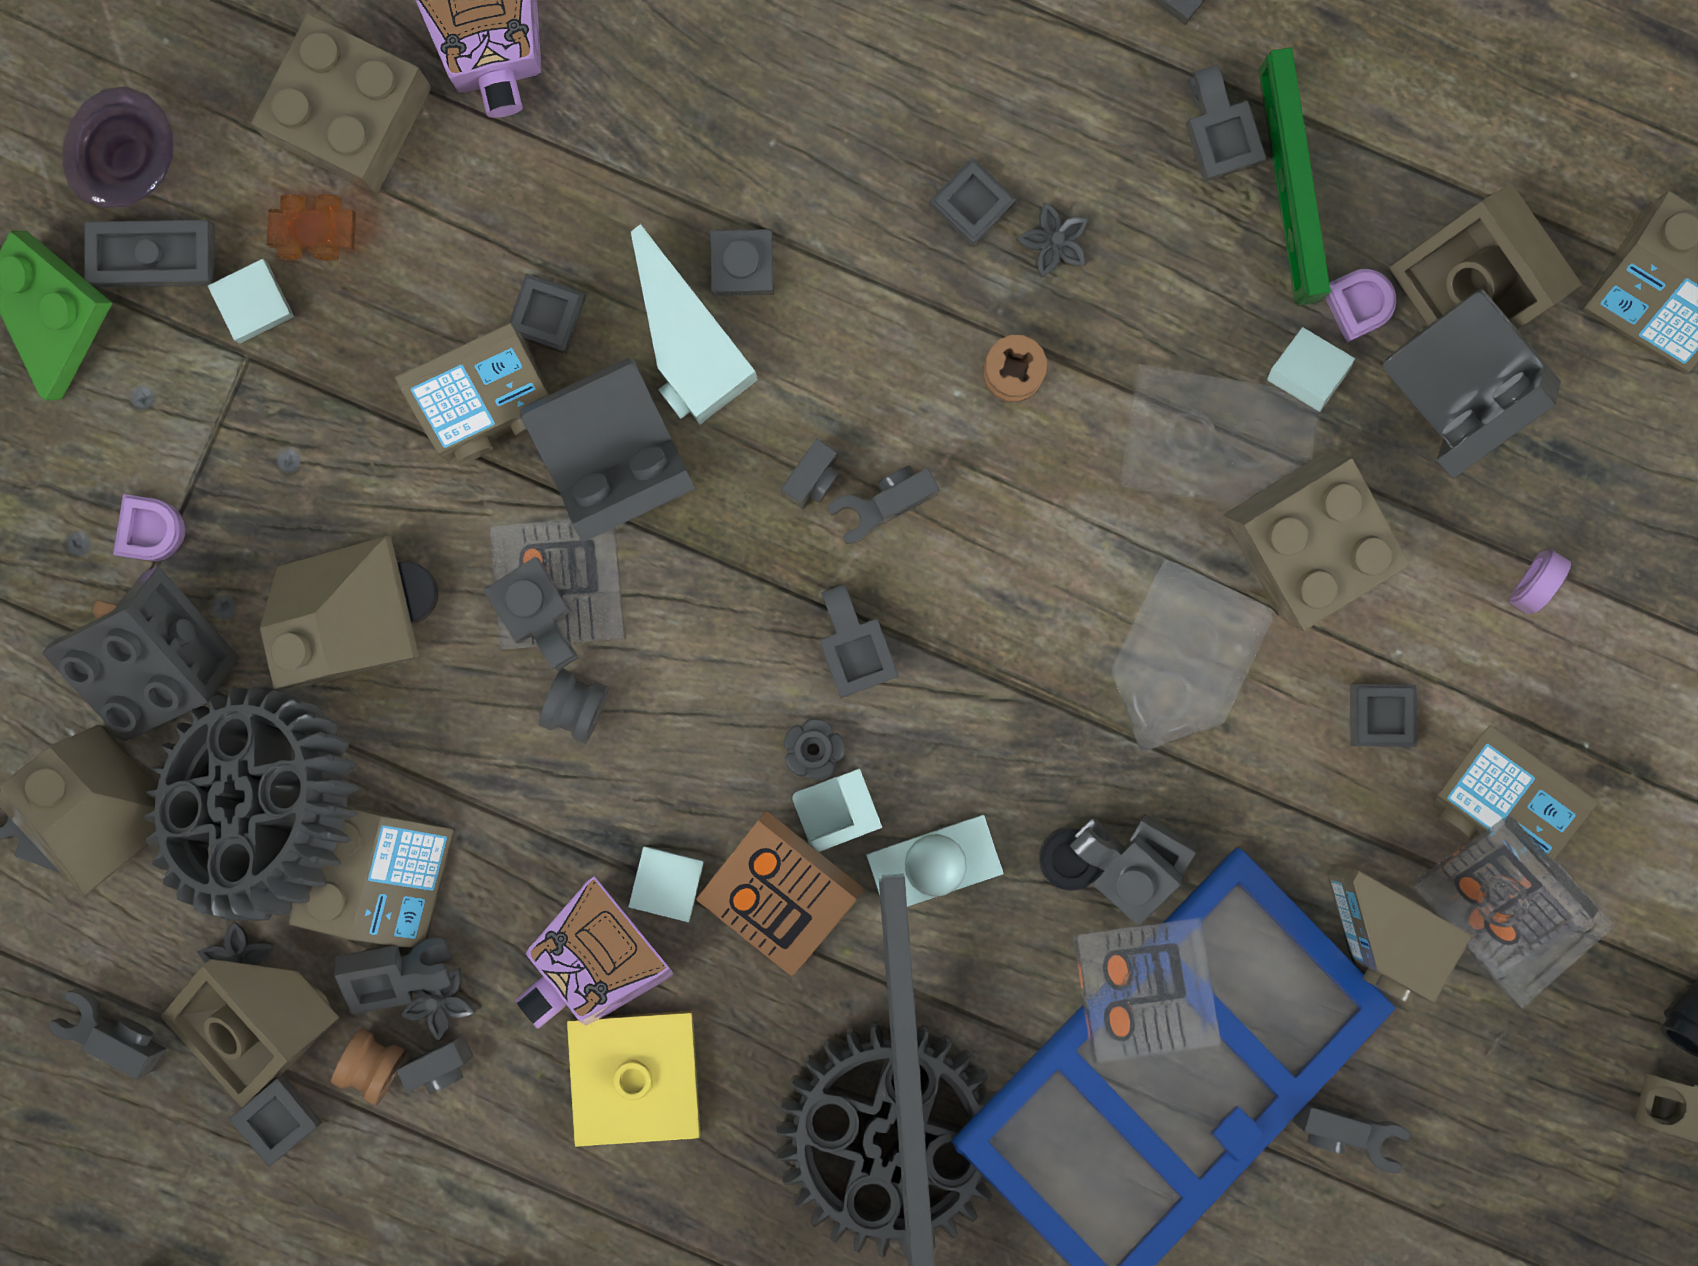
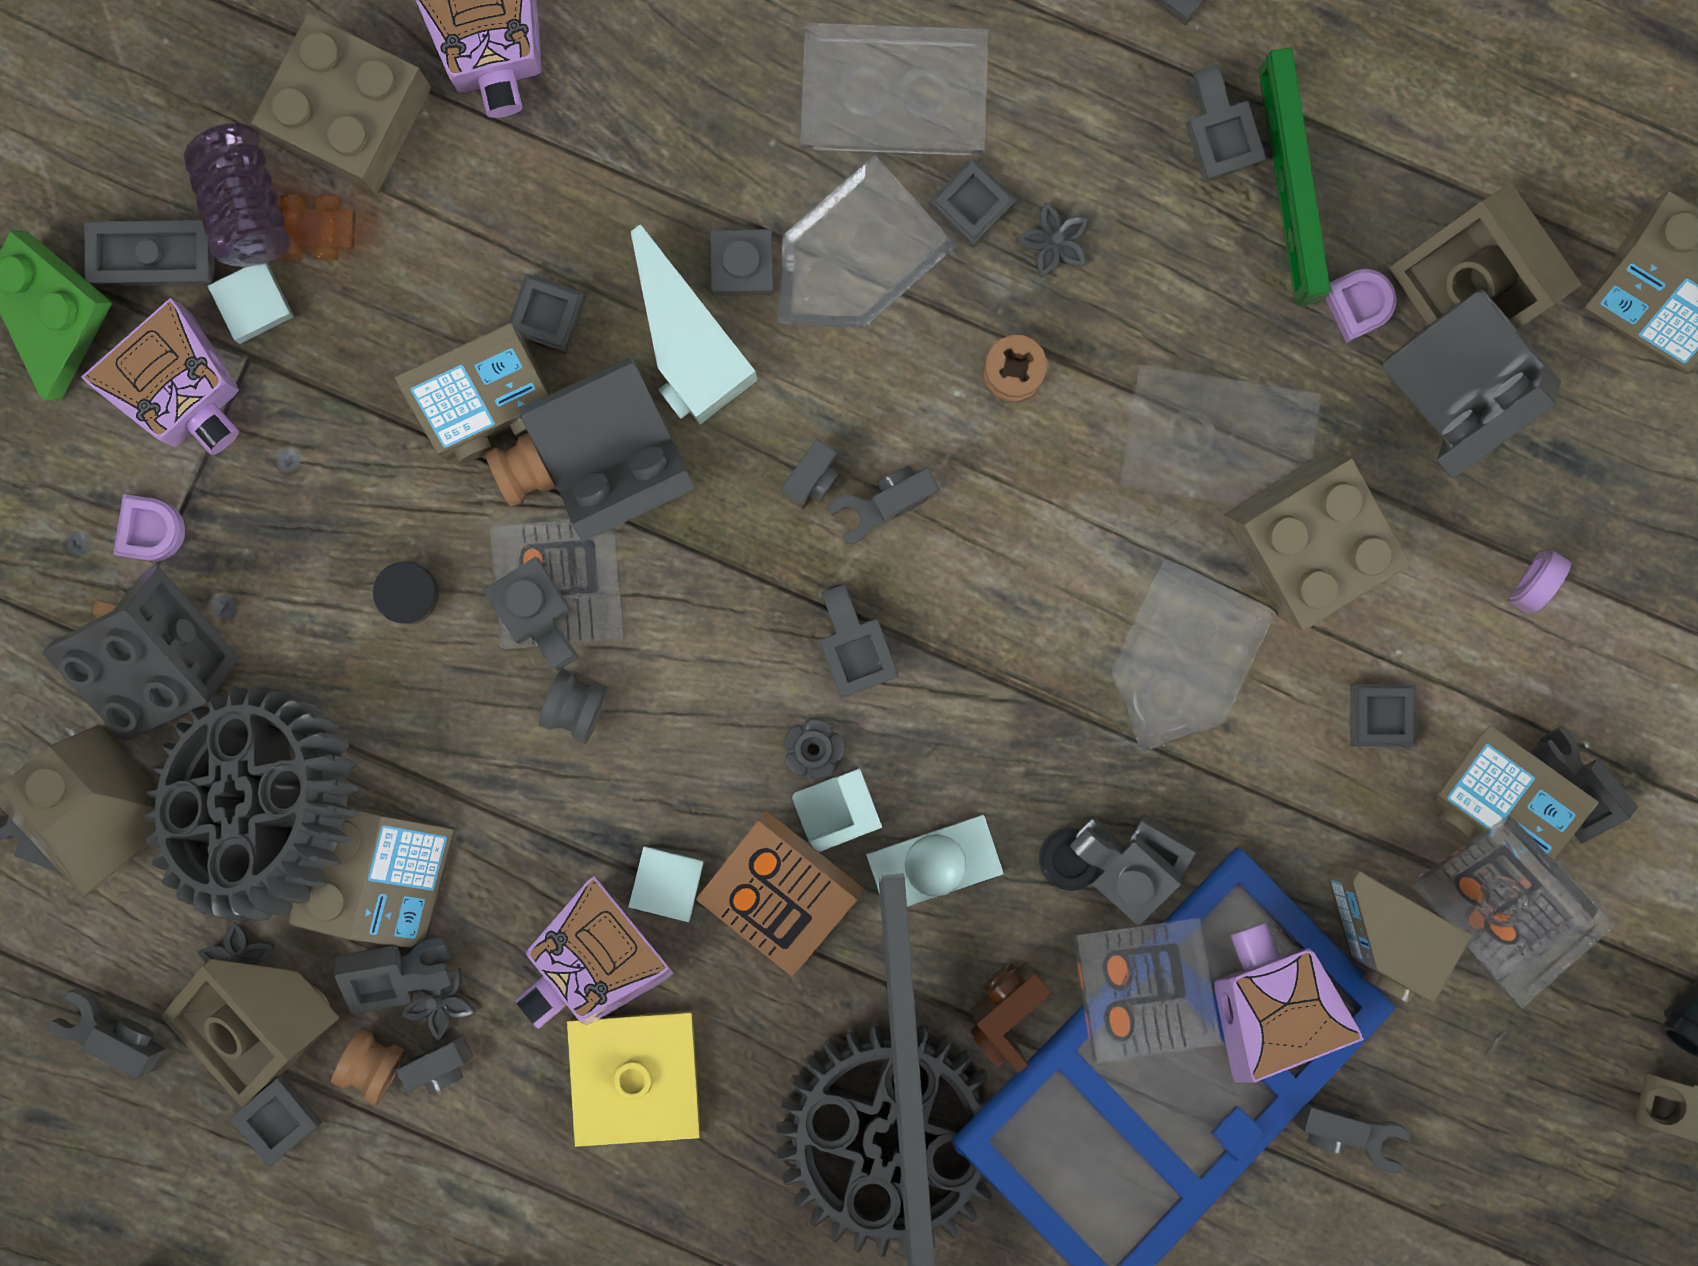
clear purple hat [62,86,173,208] -> none
dark tan slope [260,536,419,689] -> none
light aqua tile [1267,327,1355,412] -> none
none -> torso [81,298,239,455]
none -> clear purple piece [183,123,291,267]
none -> medium nougat wheel [485,432,556,508]
none -> clear tile [778,155,957,328]
none -> clear tile [800,23,989,156]
none -> reddish brown bracket [970,961,1052,1073]
none -> torso [1214,922,1364,1083]
none -> dark grey plate [1530,725,1638,844]

